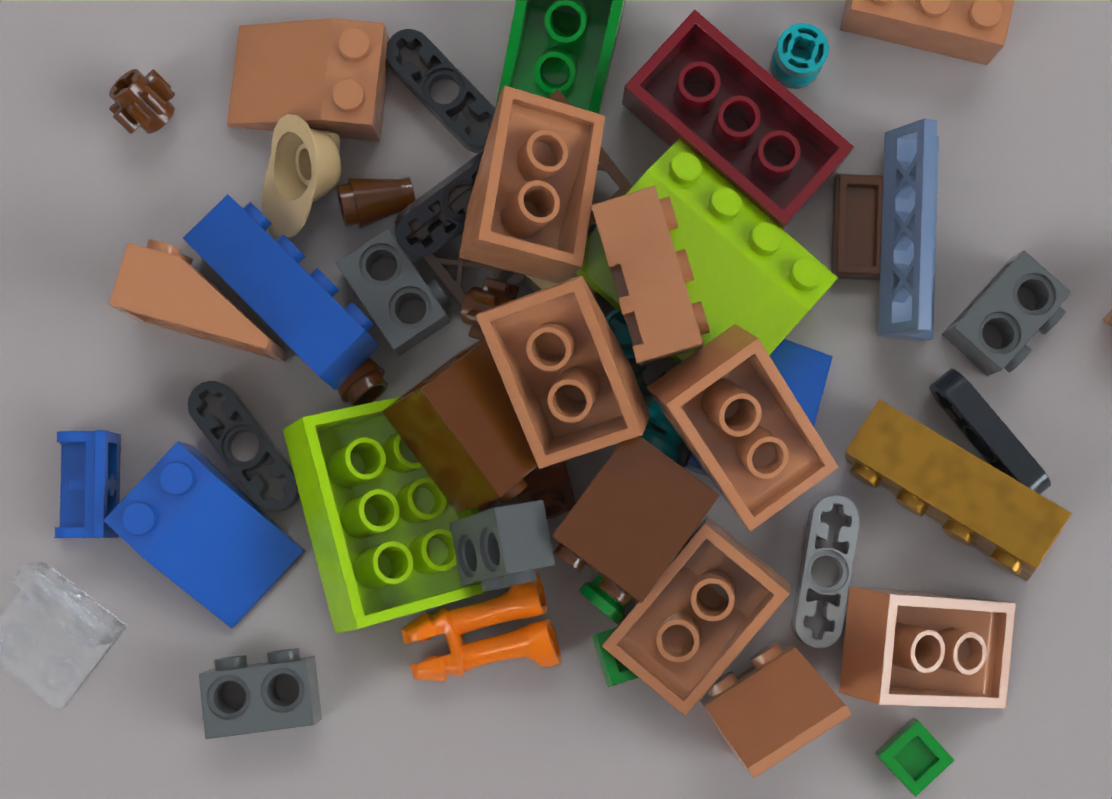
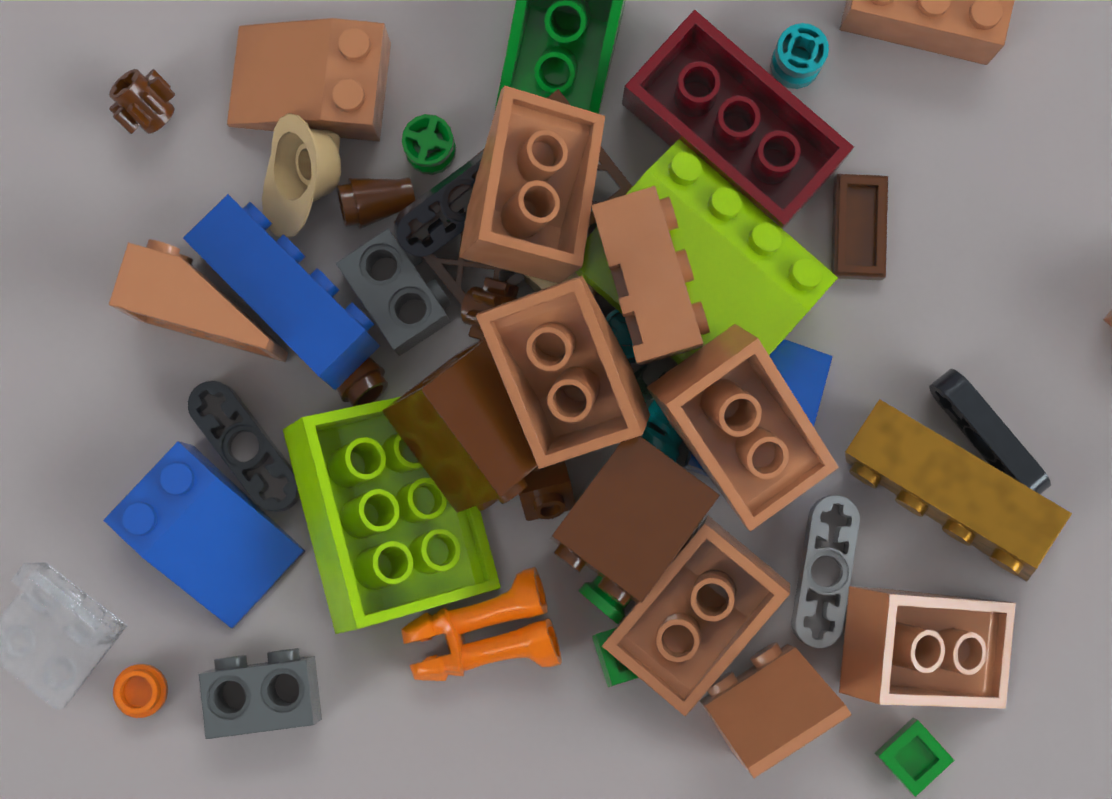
blue hinge [54,430,121,538] -> none
black beam [386,29,496,153] -> none
dark grey brick [450,500,555,592] -> none
sand blue fence [878,118,939,341] -> none
dark grey brick [941,250,1072,376] -> none
none -> orange plate [113,664,168,718]
none -> green wheel [402,114,456,175]

